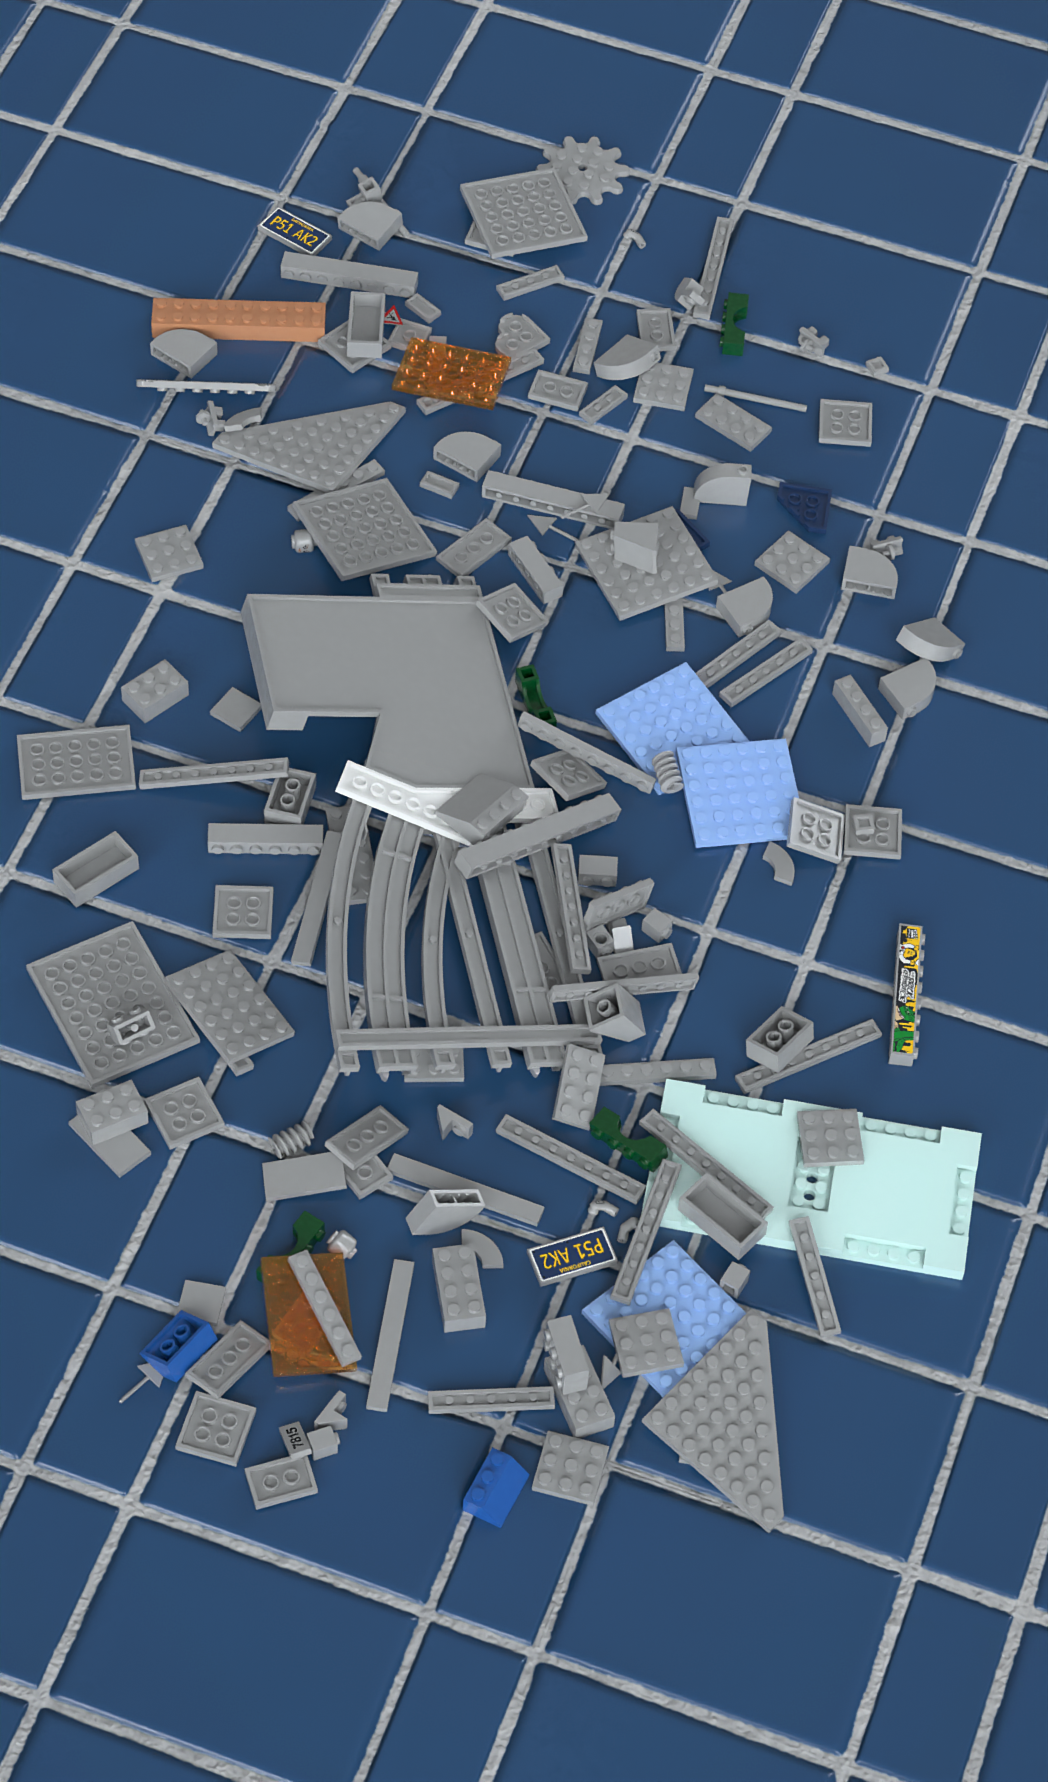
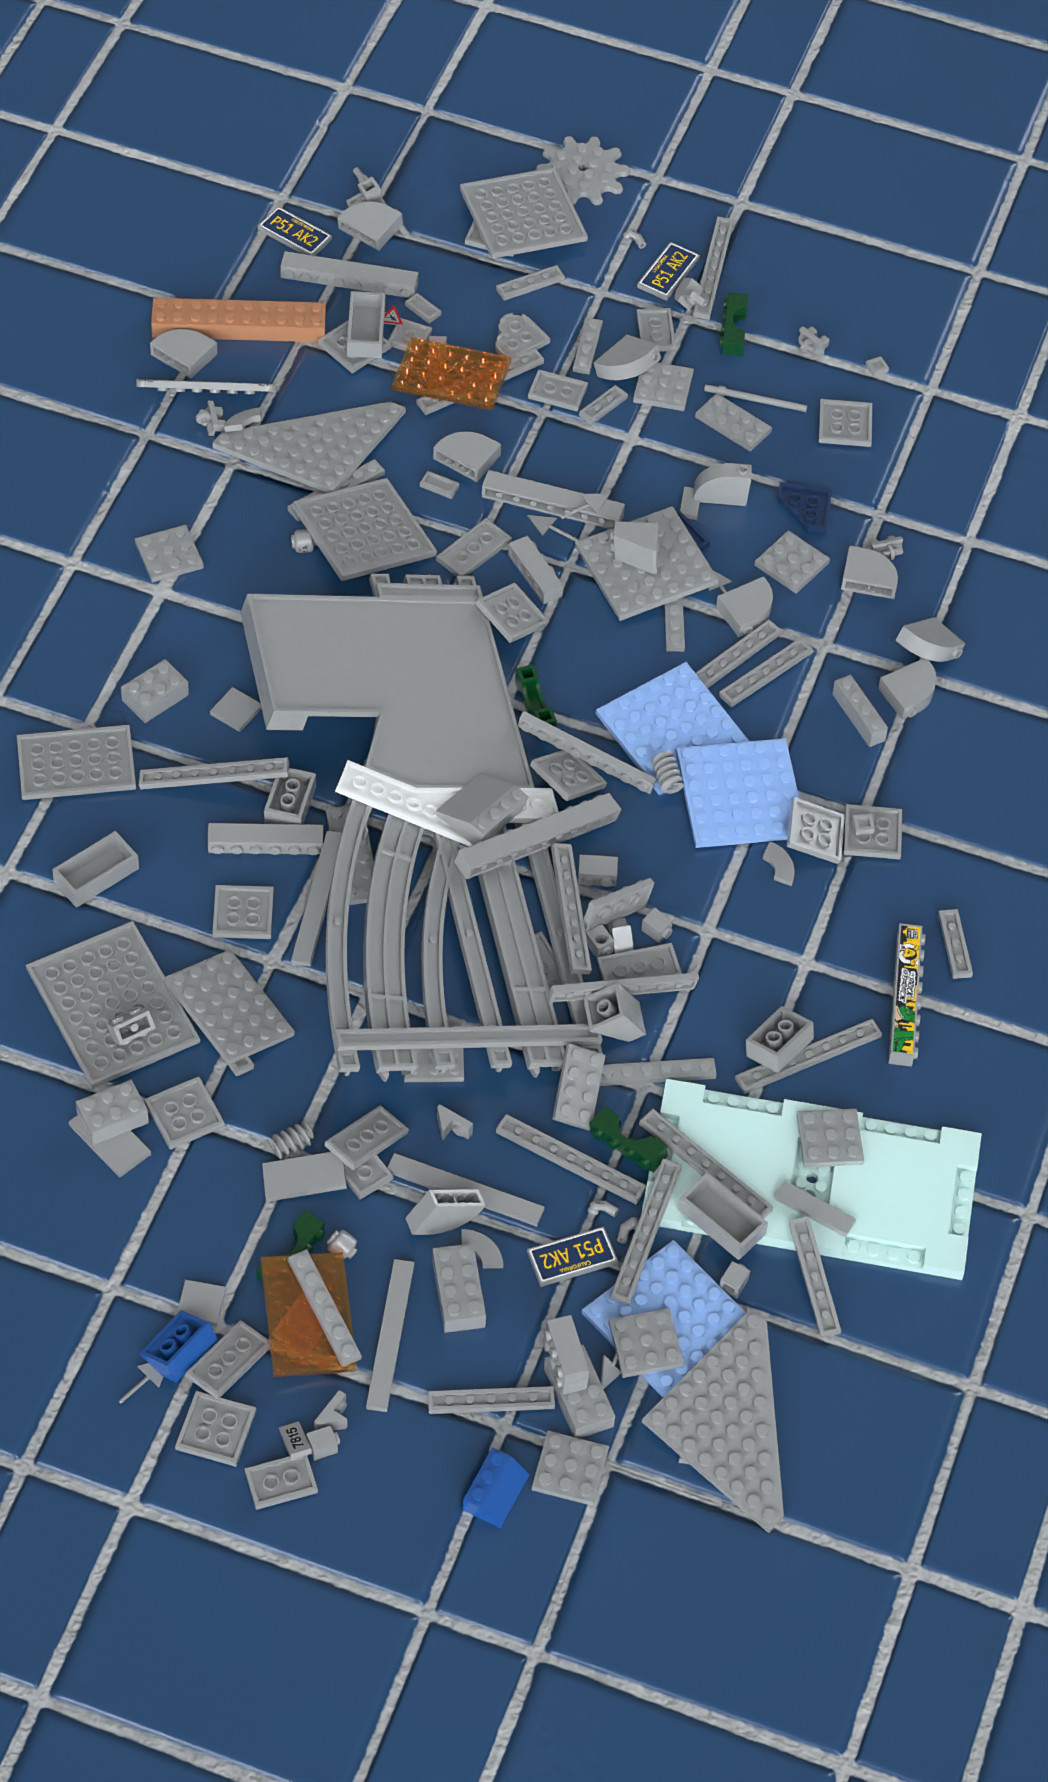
none -> tile [637,242,700,301]
none -> light grey tile [775,1181,856,1237]
none -> light grey plate [938,909,973,979]

